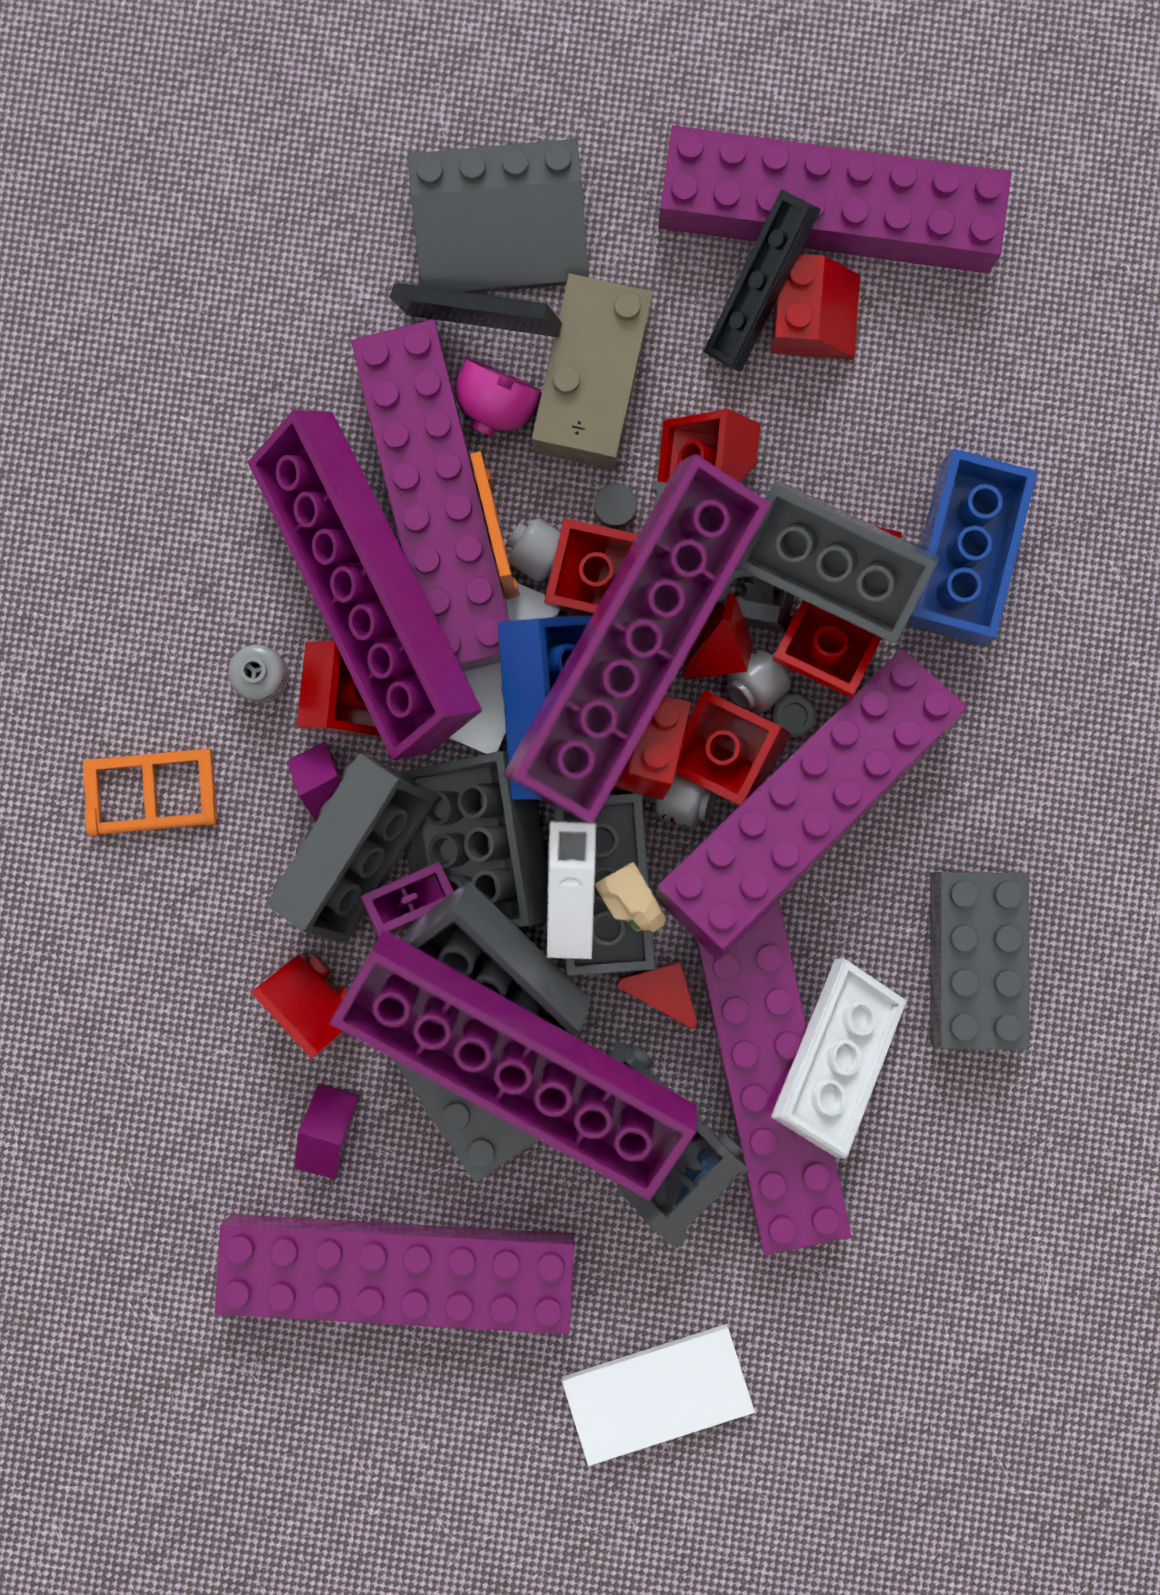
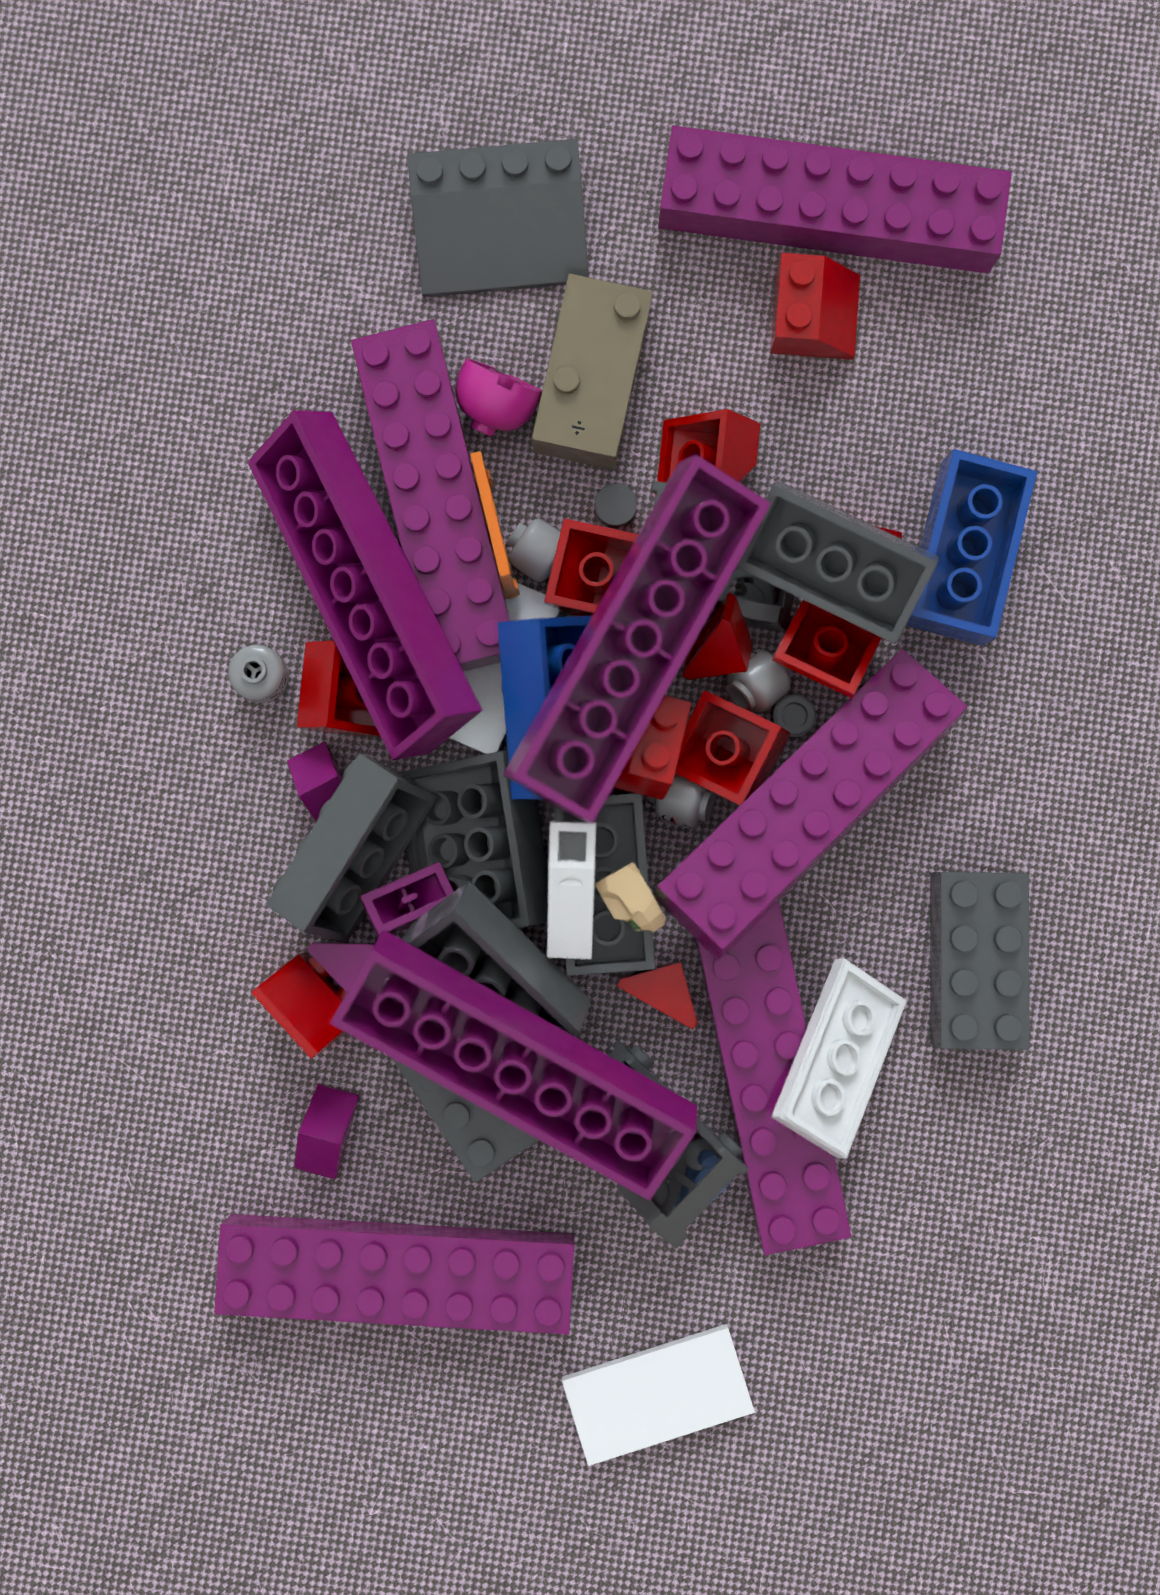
orange window [83,748,218,837] -> none
black tile [390,283,562,338] -> none
black tile [703,189,821,372] -> none
none -> magenta slope [306,942,375,992]

